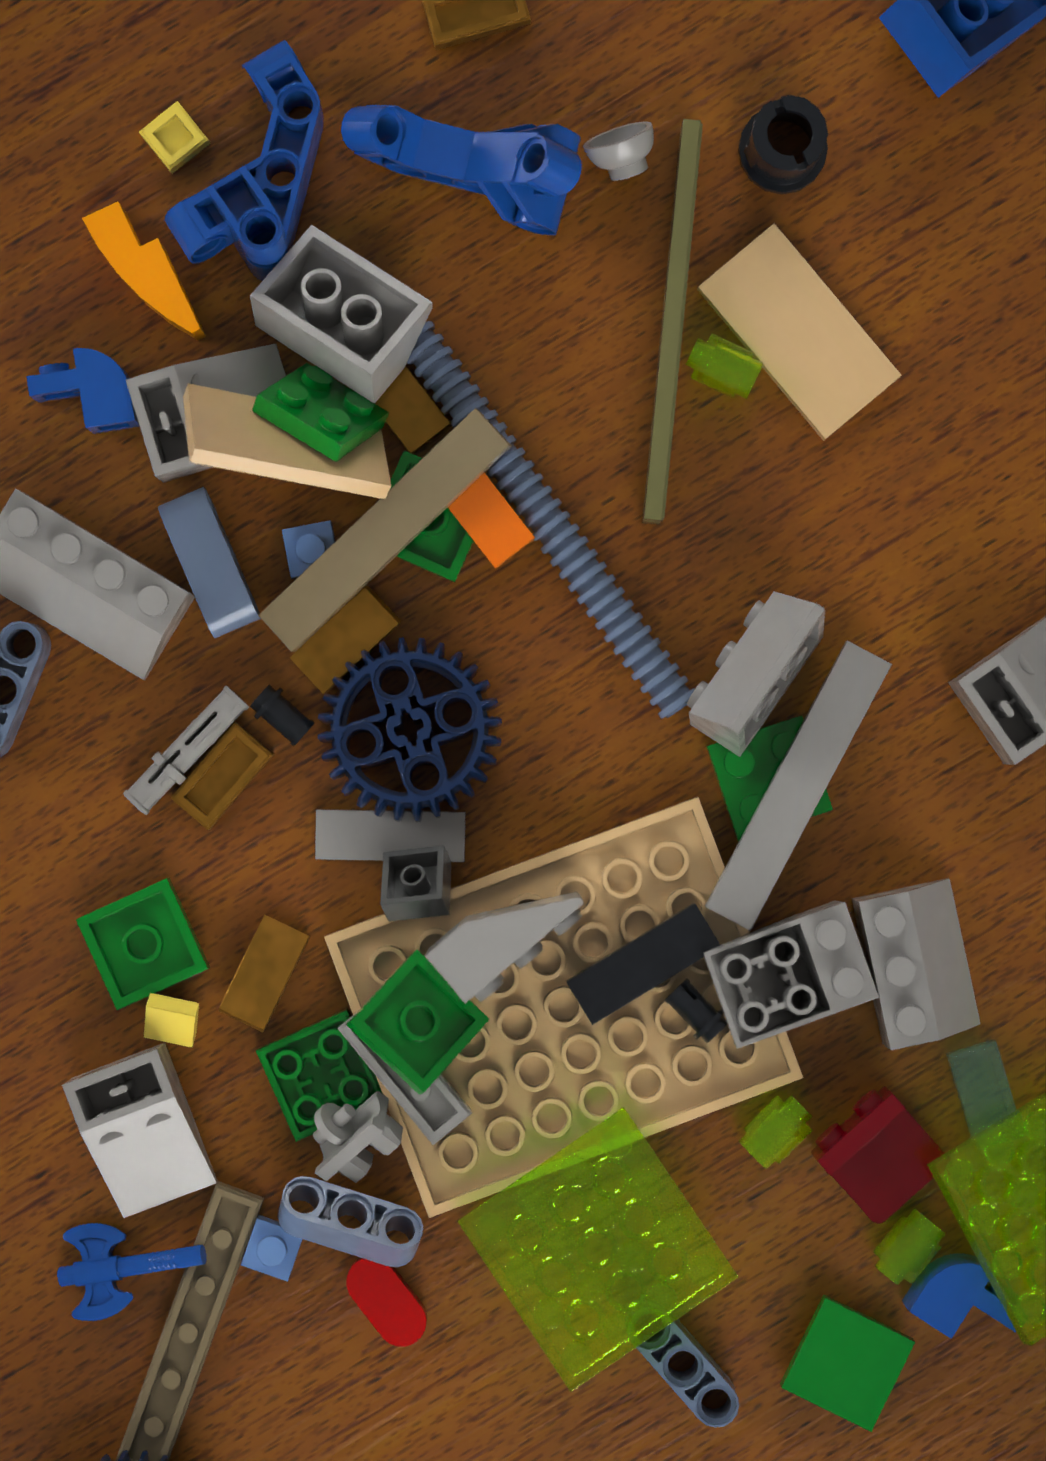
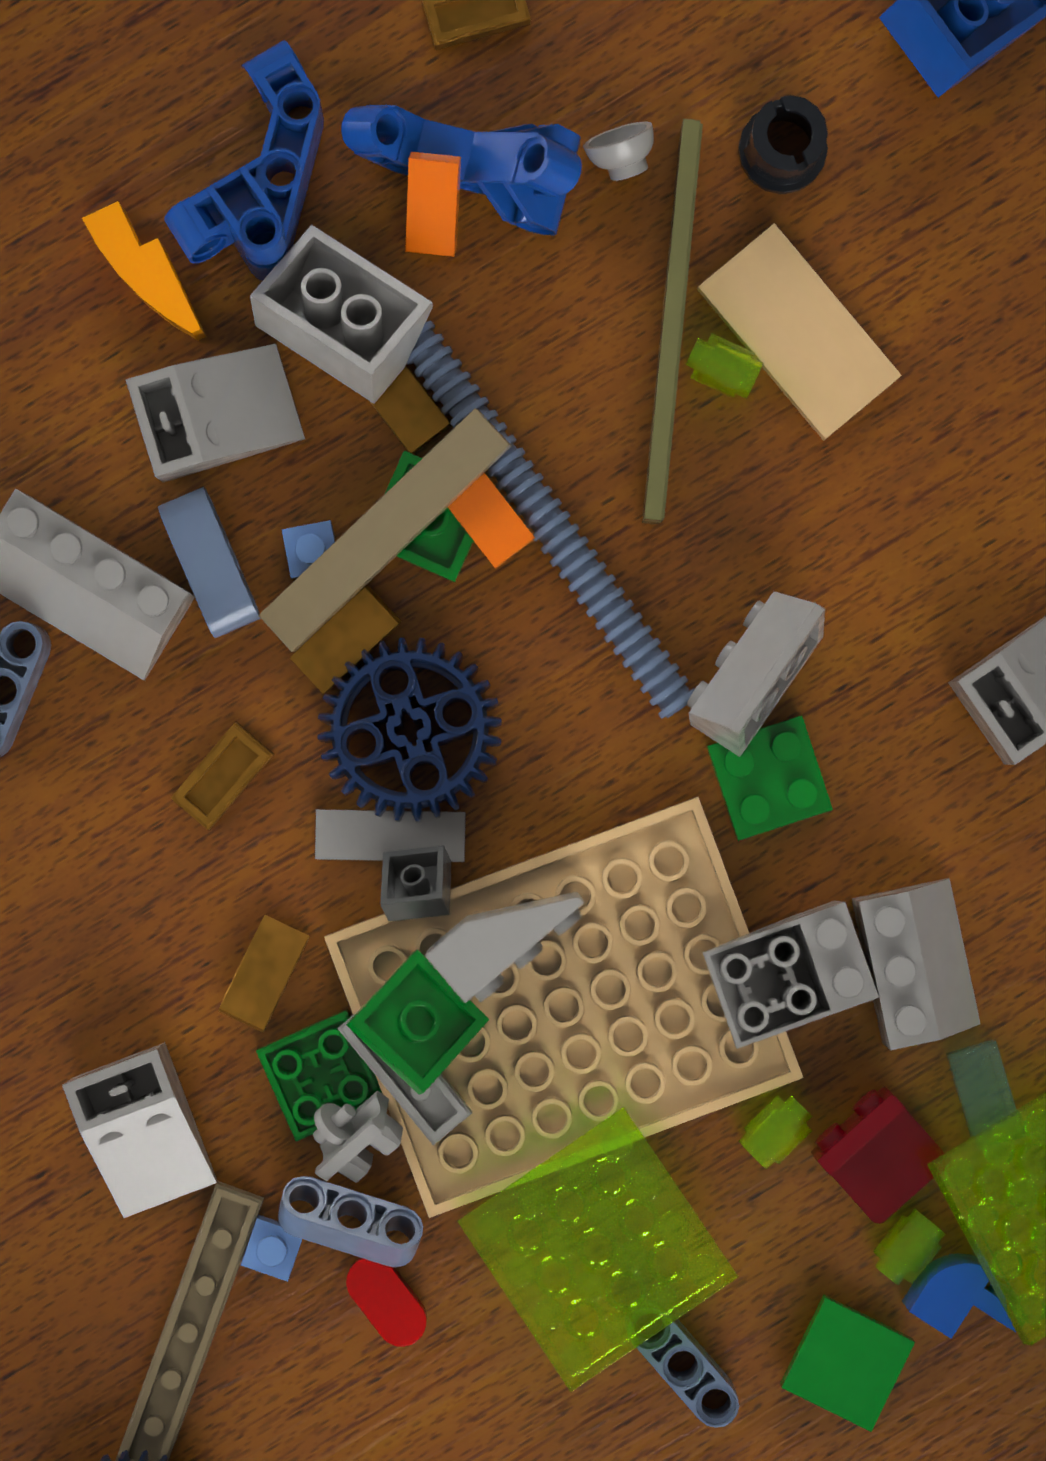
blue brick [26,348,140,434] -> none
blue piece [57,1223,207,1321] -> none
green plate [76,877,210,1010] -> none
light grey pin [123,685,249,815] -> none
light yellow tile [139,101,210,174] -> none
light yellow tile [144,993,199,1048] -> none
tan tile [183,383,391,499] -> none
black pin [250,684,314,746] -> none
green plate [252,363,389,462] -> none
black tile [566,903,720,1025] -> none
black pin [664,978,727,1043] -> none
light grey tile [705,641,892,930] -> none
none -> orange tile [405,152,461,257]

